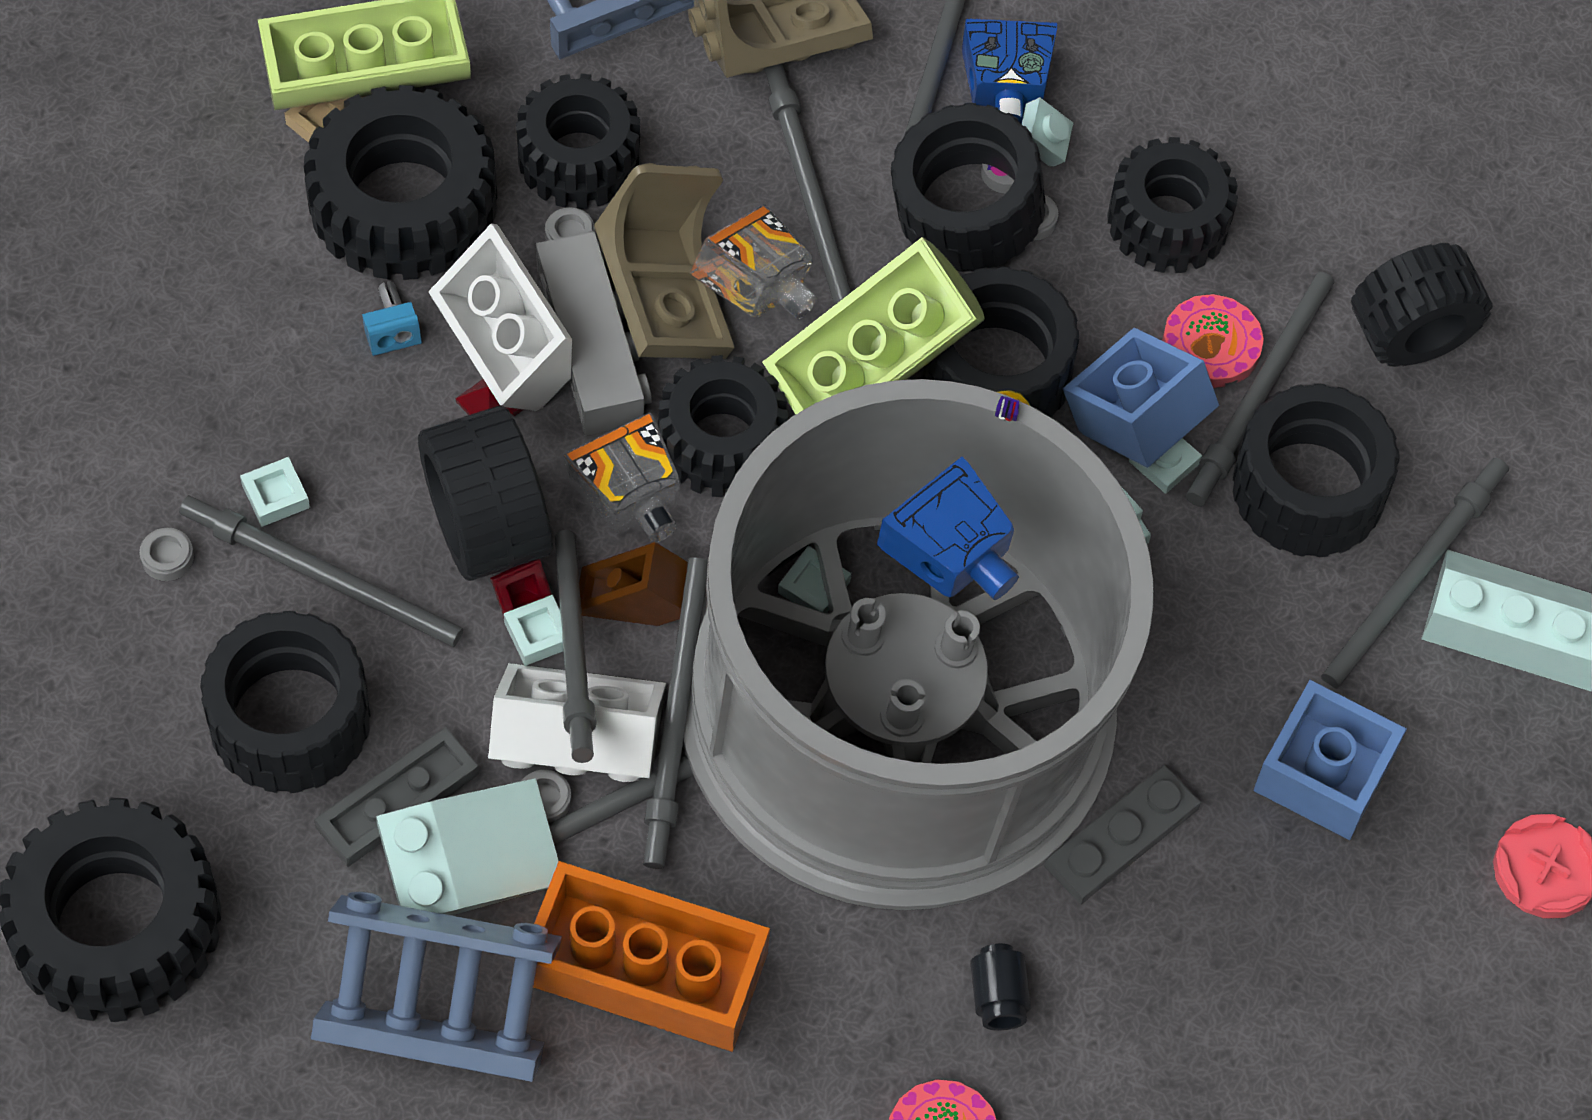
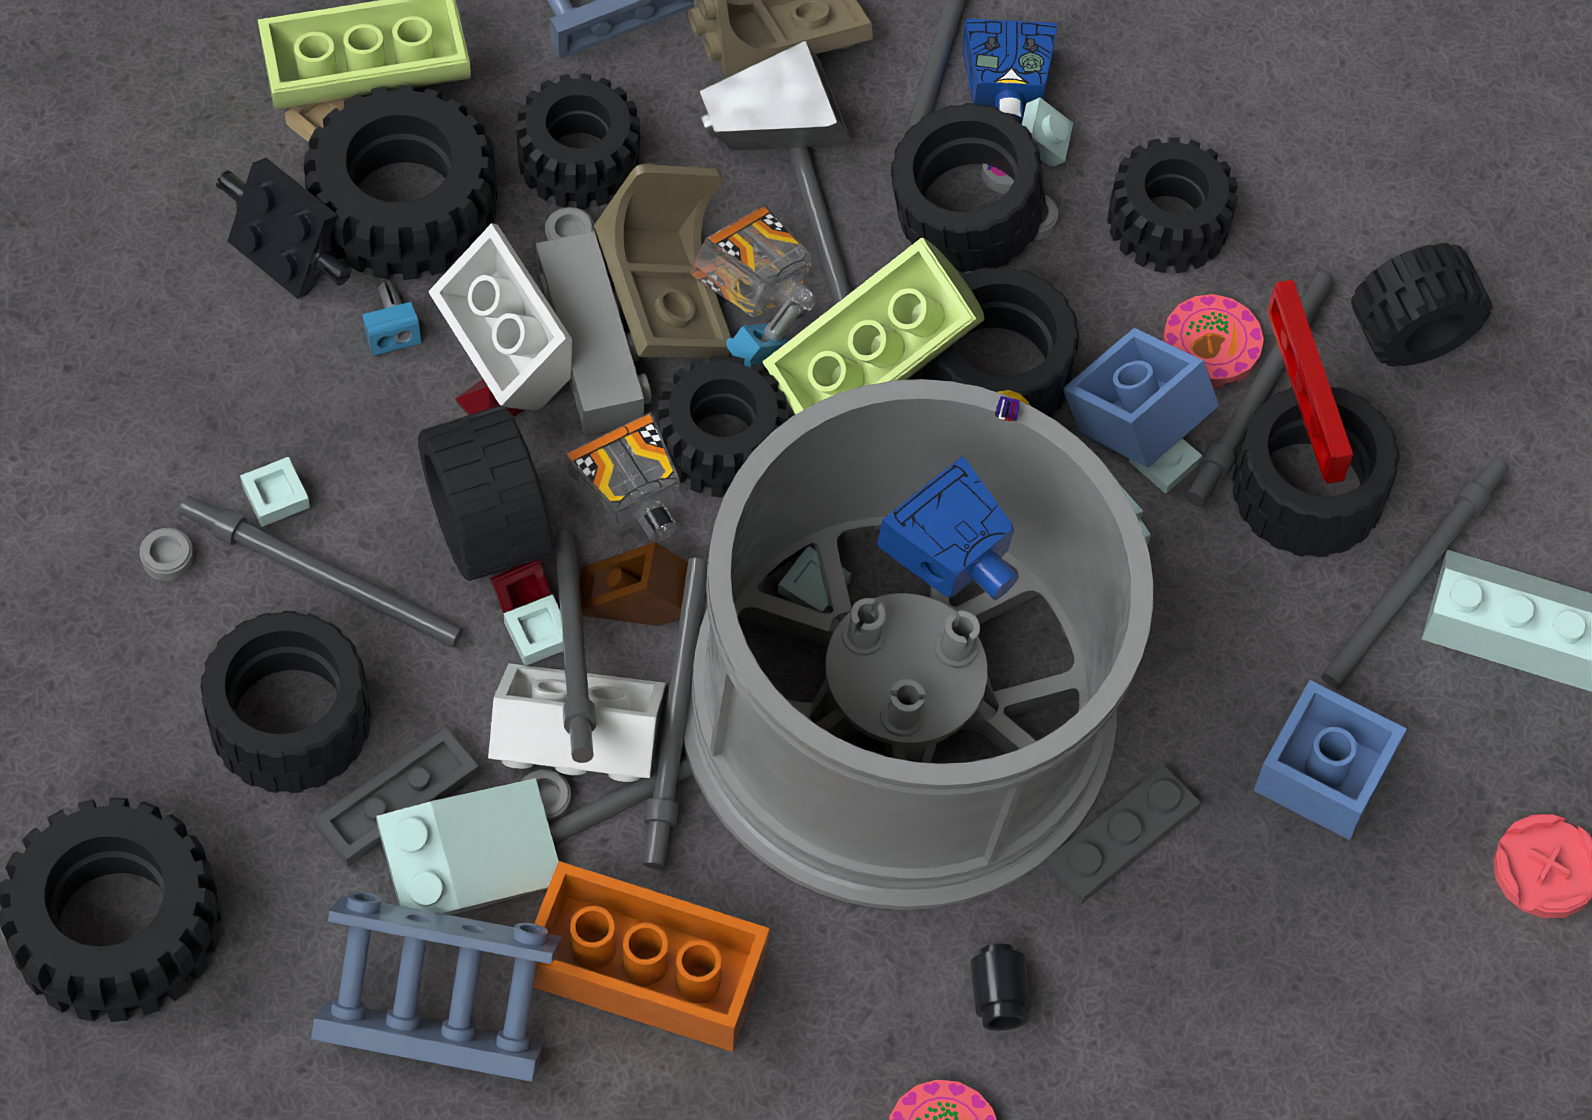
none -> black plate [216,158,352,299]
none -> slope [700,41,851,150]
none -> dark azure piece [726,299,801,368]
none -> red tile [1267,279,1353,484]

